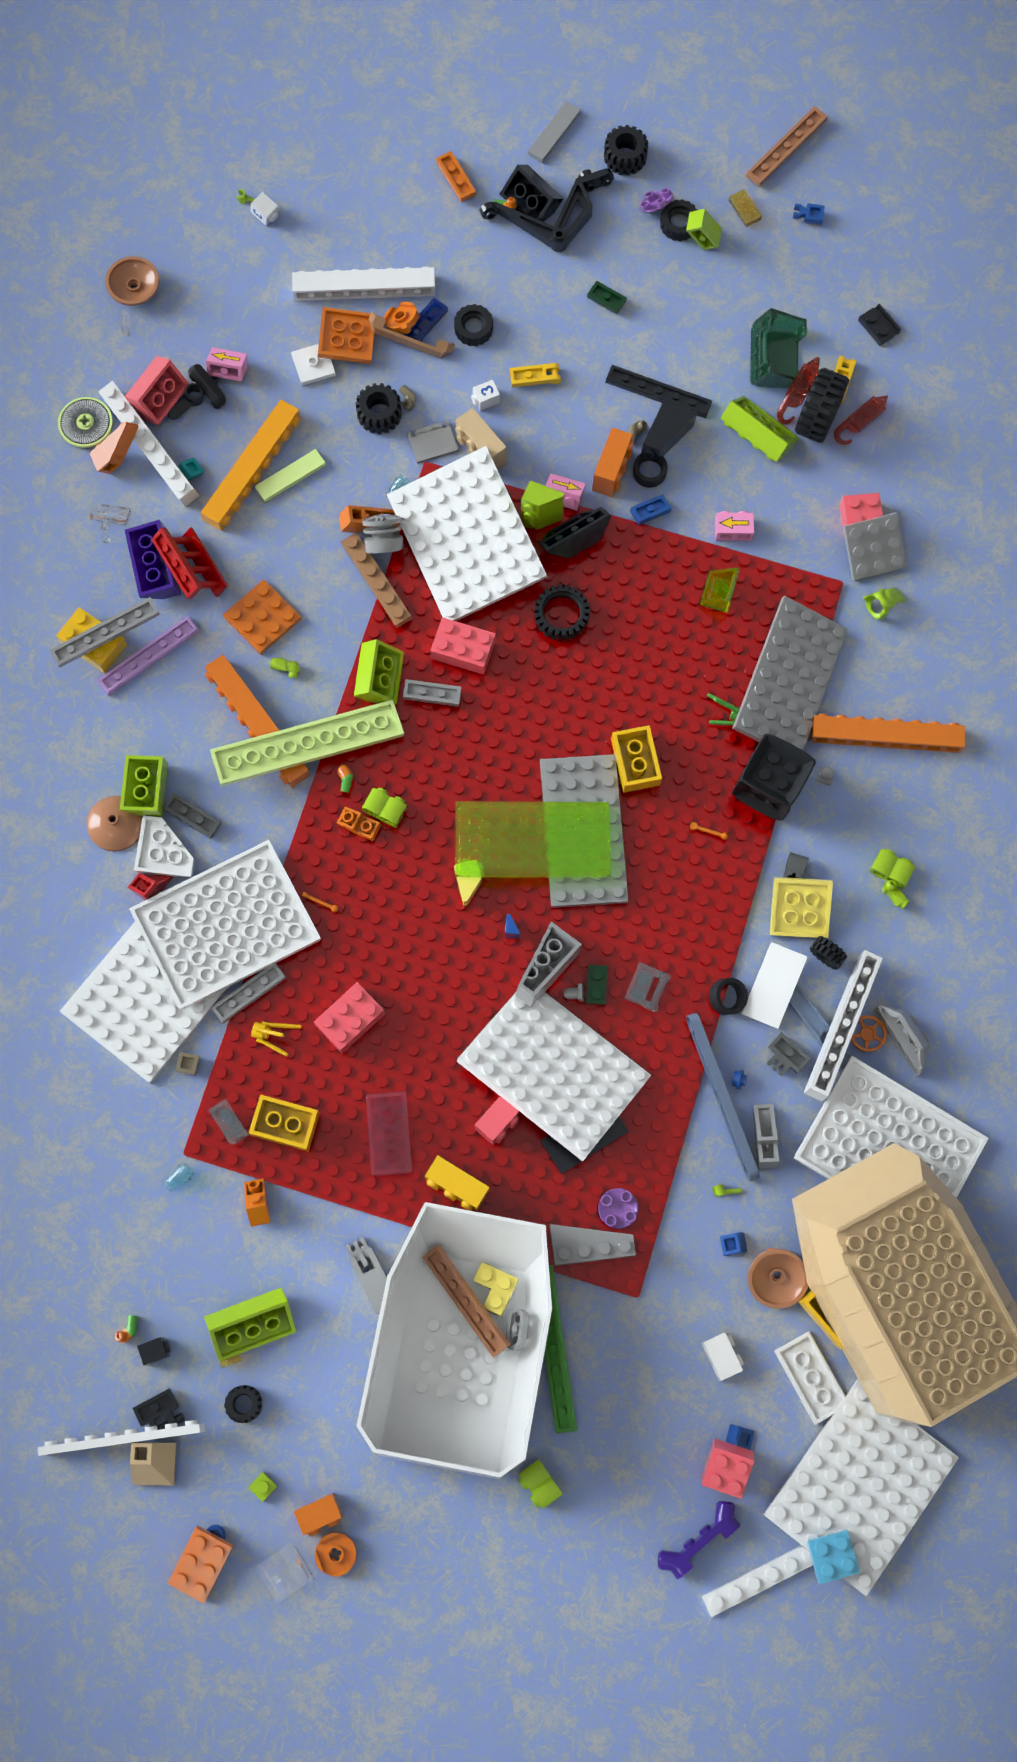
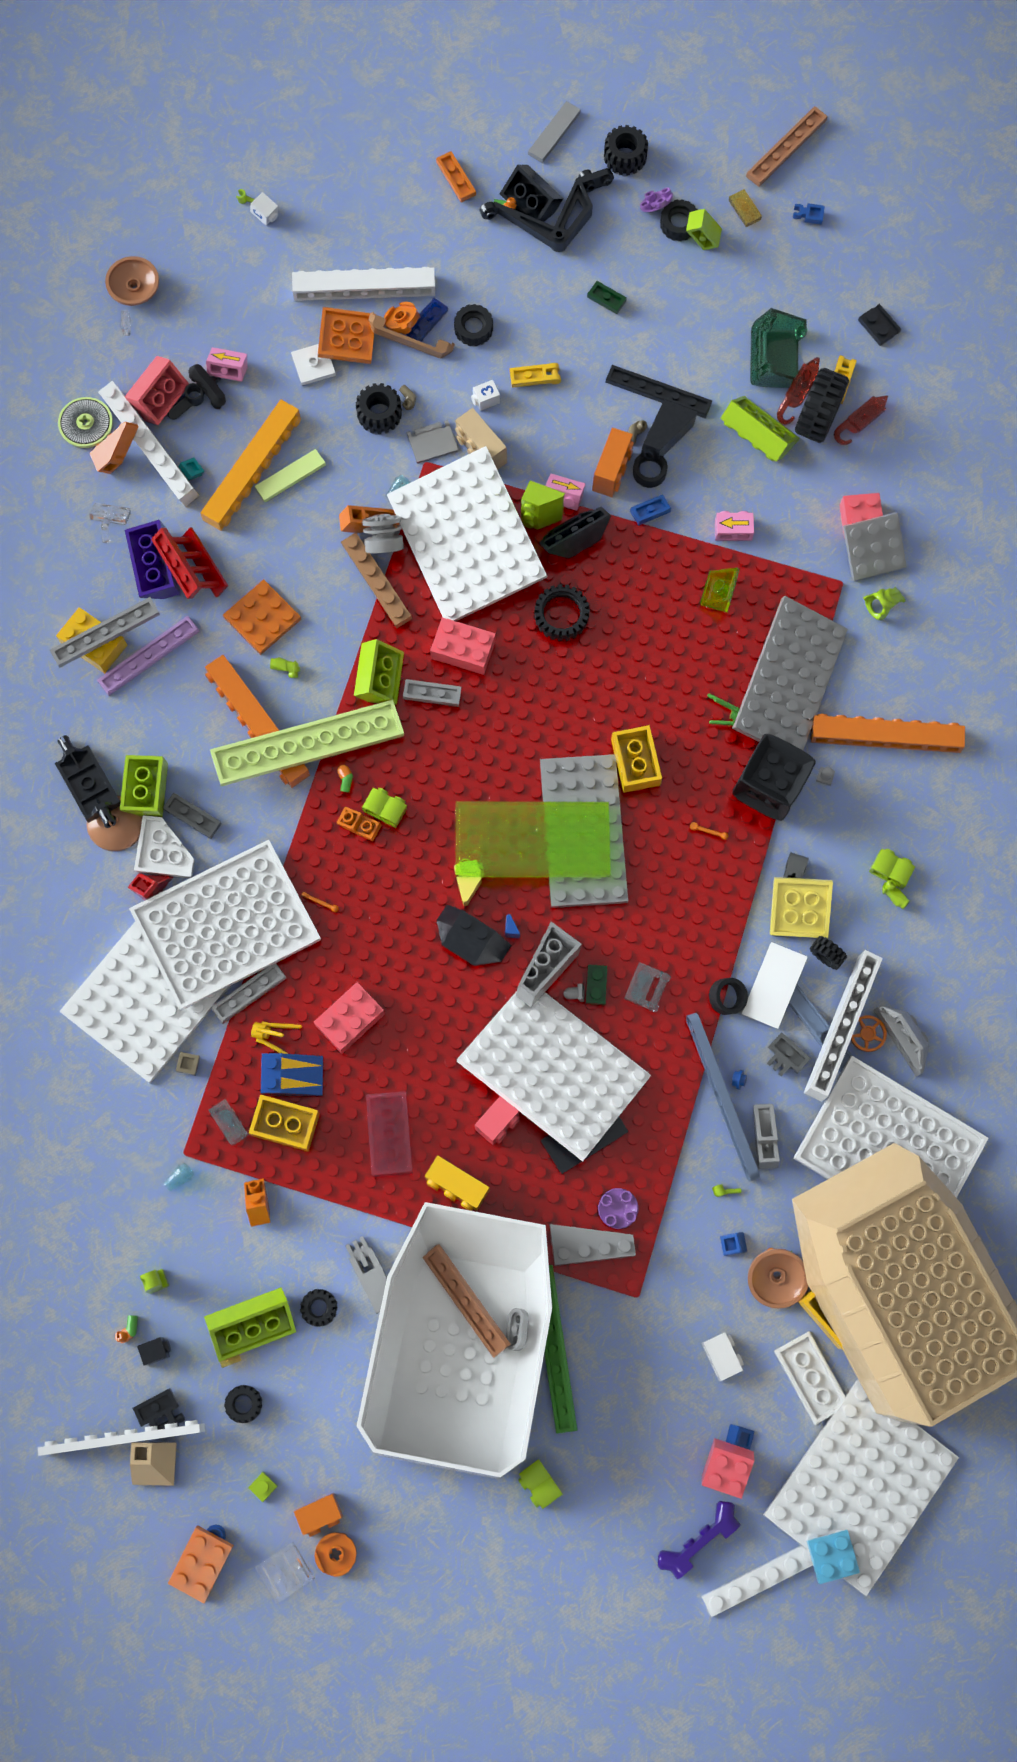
light yellow plate [473,1262,519,1317] -> none
none -> black plate [55,735,120,828]
none -> lime leg [140,1269,169,1294]
none -> blue slope [261,1053,323,1096]
none -> black tyre [300,1289,338,1327]
none -> black wedge [436,905,512,966]

